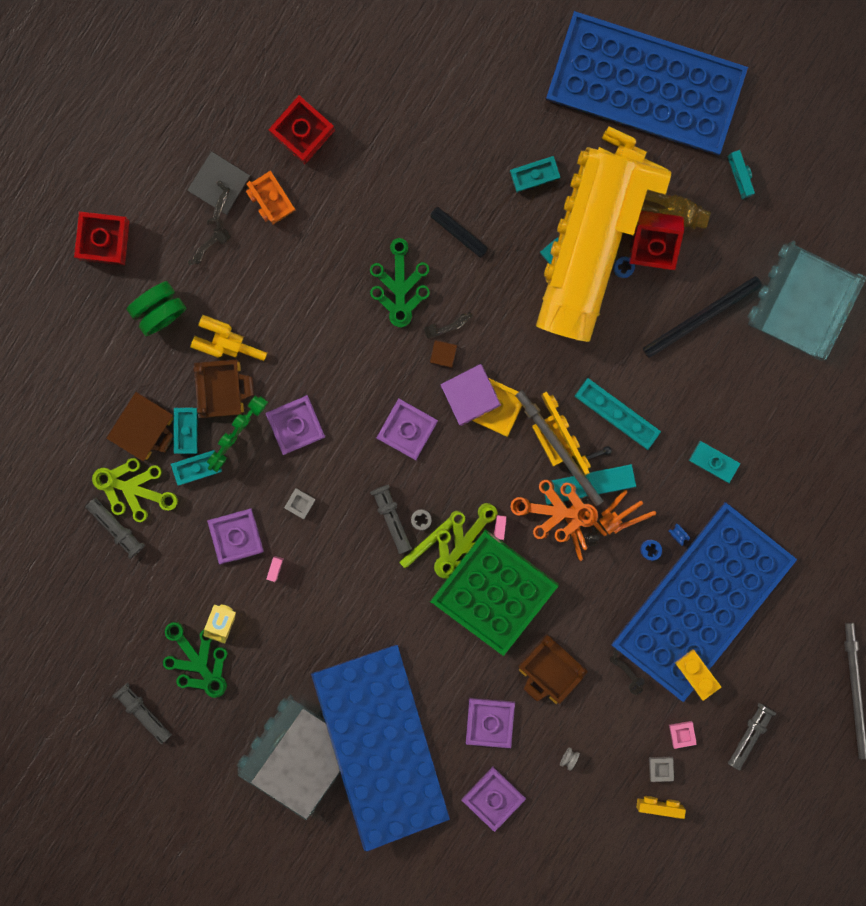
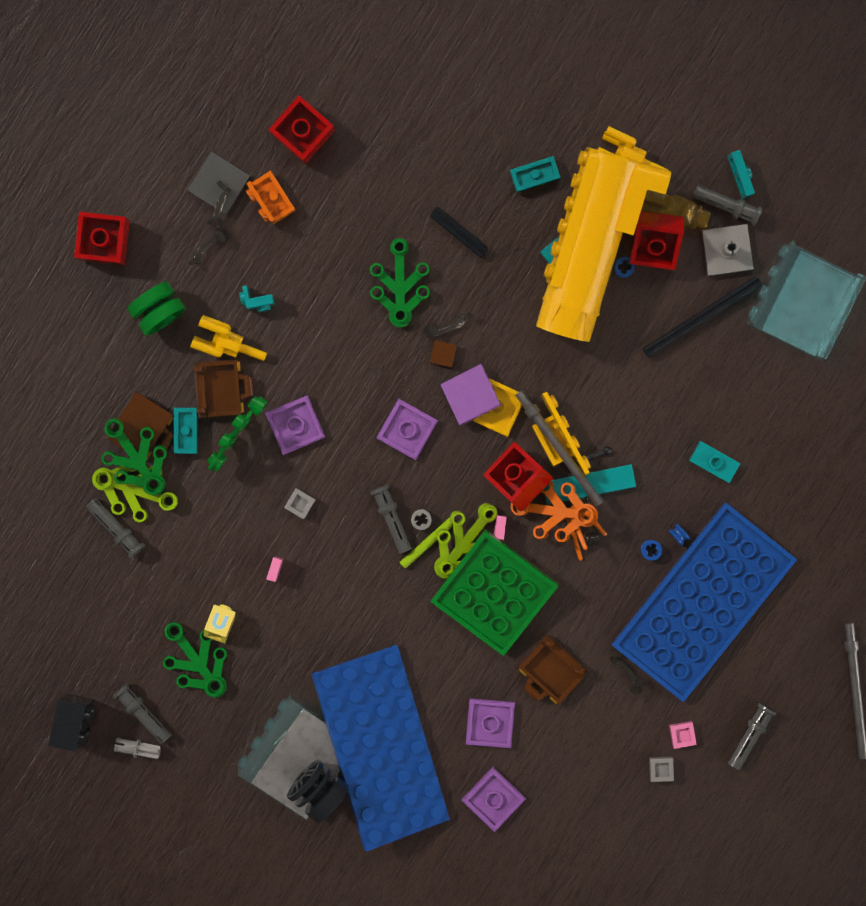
teal plate [171,450,222,486] -> none
medium lavender tile [207,508,264,564] -> none
blue plate [546,11,748,156] -> none
light grey bush [560,747,580,771] -> none
teal tile [574,378,661,450] -> none
orange plant [599,490,656,534] -> none
yellow plate [636,796,686,819] -> none
yellow plate [675,650,721,701] -> none
none -> black brick [48,693,96,752]
none -> green plant [101,418,167,496]
none -> light grey axle [114,737,161,759]
none -> teal bracket [239,285,275,312]
none -> black wheel [287,759,349,823]
none -> red brick [483,441,553,511]
none -> dark grey pin [692,184,763,226]
none -> light grey tile [701,224,754,276]

